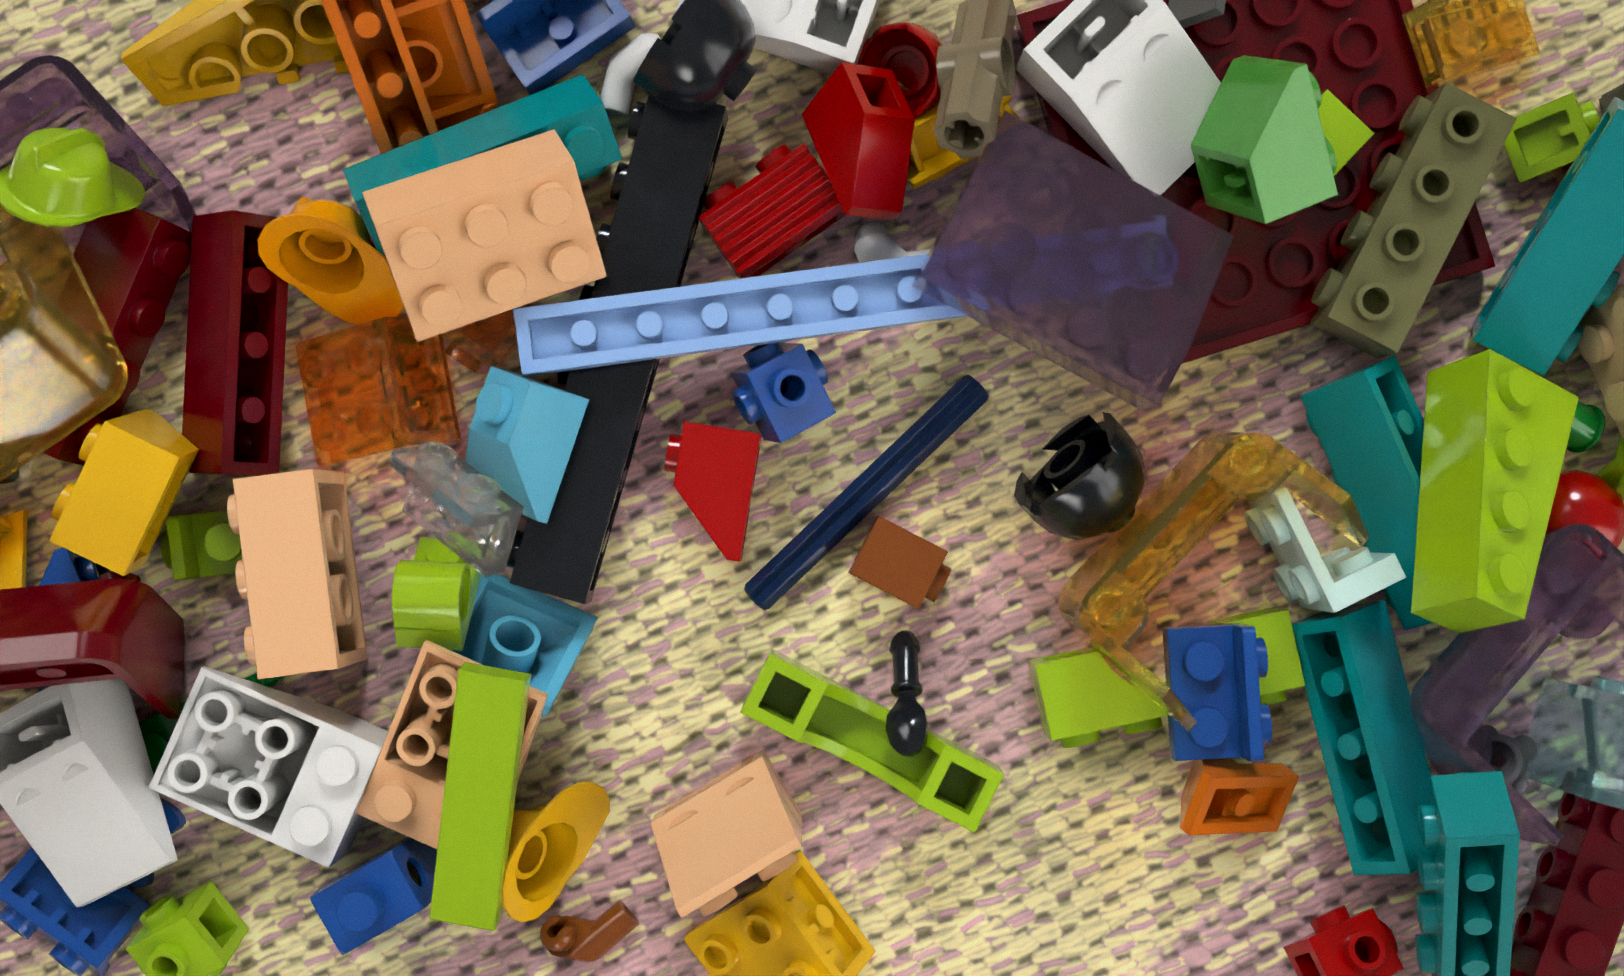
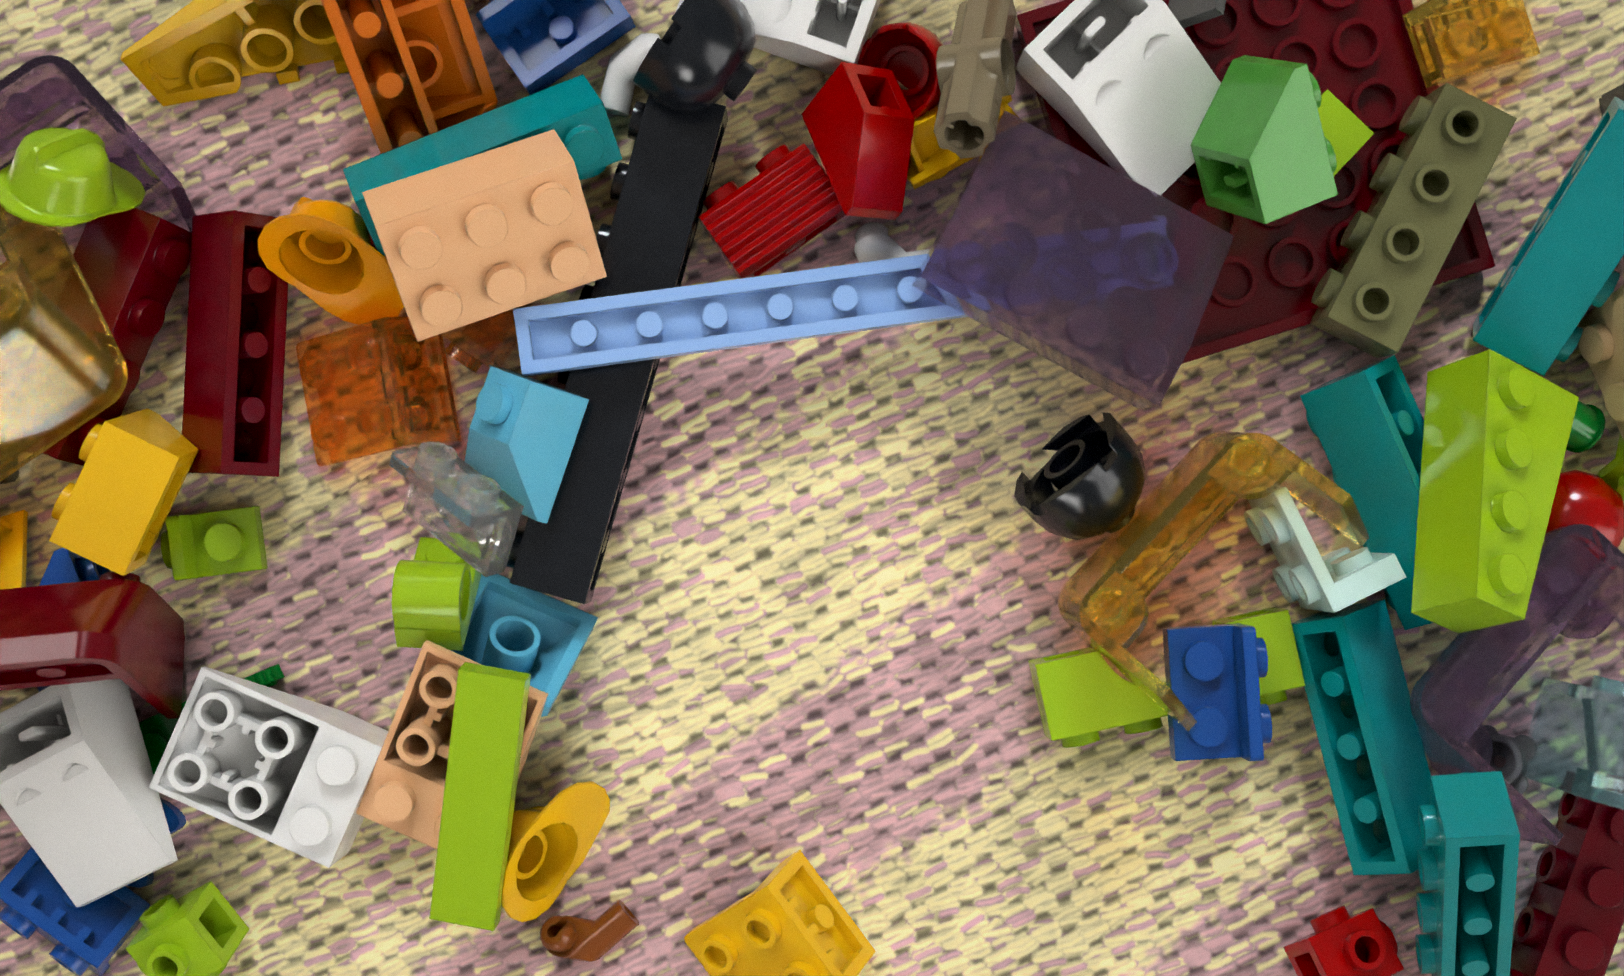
light nougat brick [227,469,368,679] -> none
blue torso [310,837,437,955] -> none
light nougat slope [651,749,802,918] -> none
red slope [665,421,762,562] -> none
blue brick [730,342,836,443] -> none
lime arch [740,649,1005,833] -> none
dark blue axle [744,375,989,610] -> none
dark orange brick [848,516,951,609] -> none
black piece [886,630,929,757] -> none
orange slope [1180,758,1299,835] -> none
lime bracket [1504,92,1600,183] -> none

